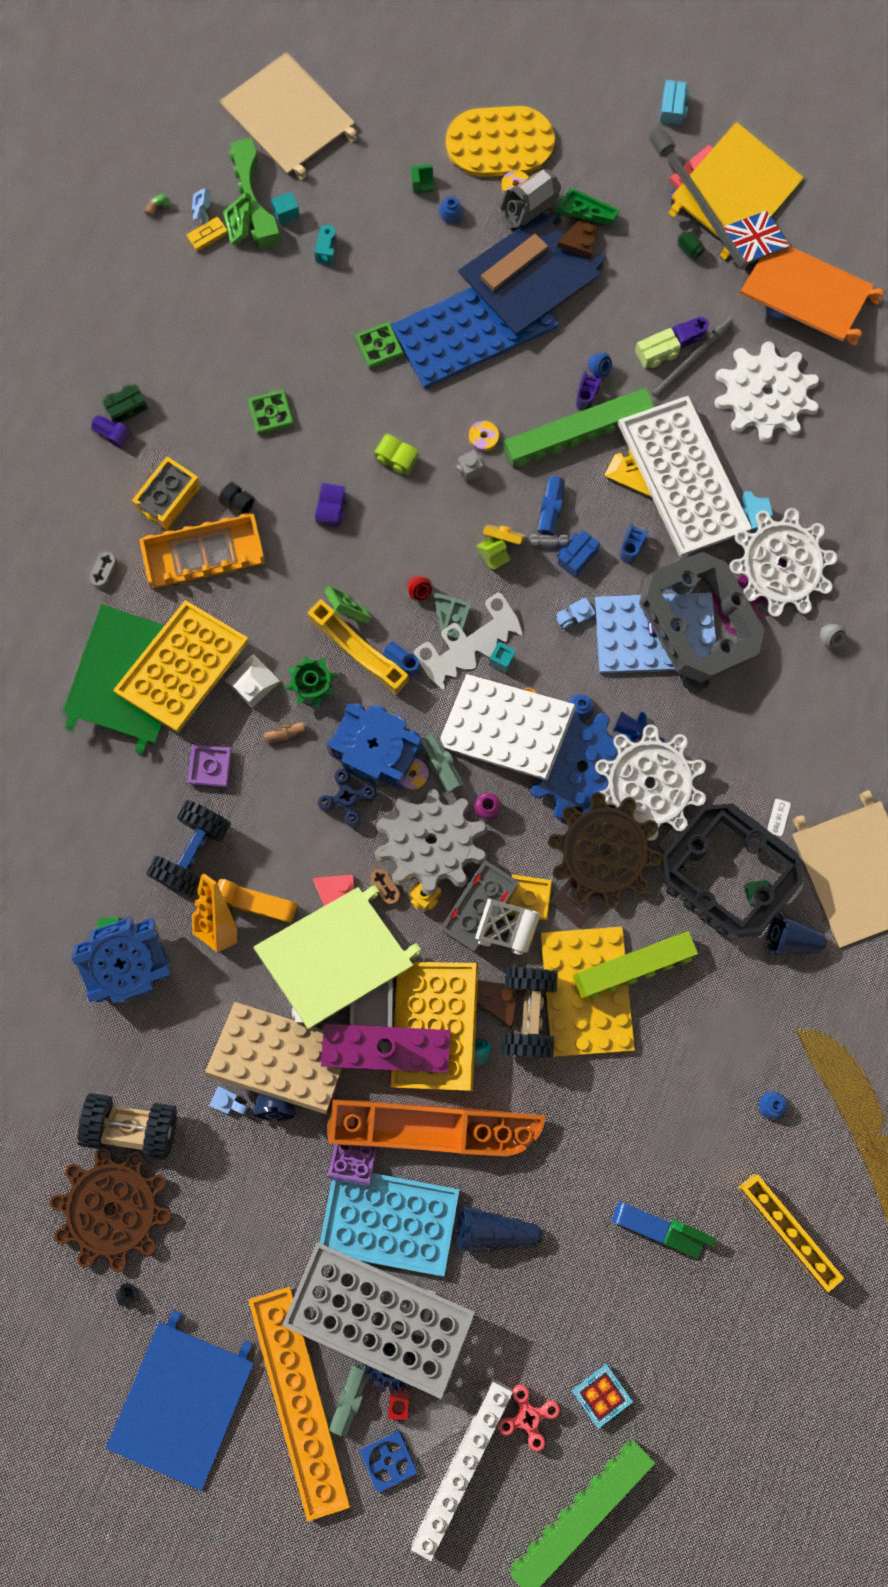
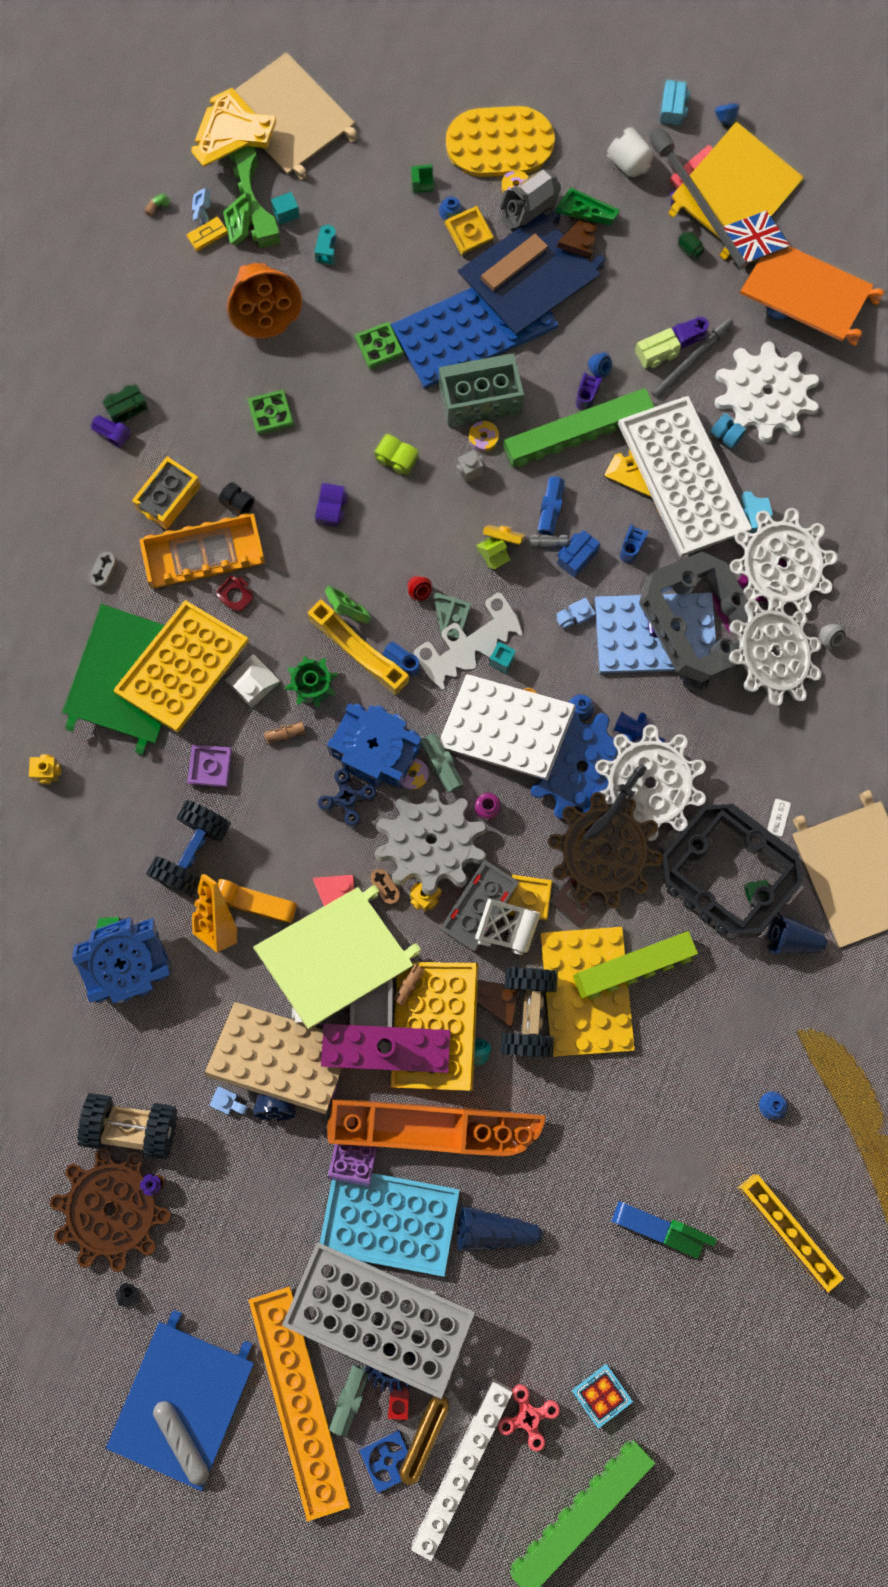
none -> yellow brick [29,754,61,785]
none -> dark purple plate [140,1174,161,1196]
none -> light grey piece [153,1401,209,1485]
none -> yellow plate [191,88,277,167]
none -> dark red piece [216,576,254,612]
none -> orange cone [227,263,302,338]
none -> medium nougat pin [393,964,426,1006]
none -> pearl gold piece [399,1396,449,1485]
none -> sand green brick [439,353,524,427]
none -> yellow plate [444,206,494,256]
none -> black sword [582,764,647,840]
none -> white cylinder [607,127,653,177]
none -> dark azure wheel [710,413,747,449]
none -> blue cone [715,103,740,125]
none -> white plate [729,596,821,706]

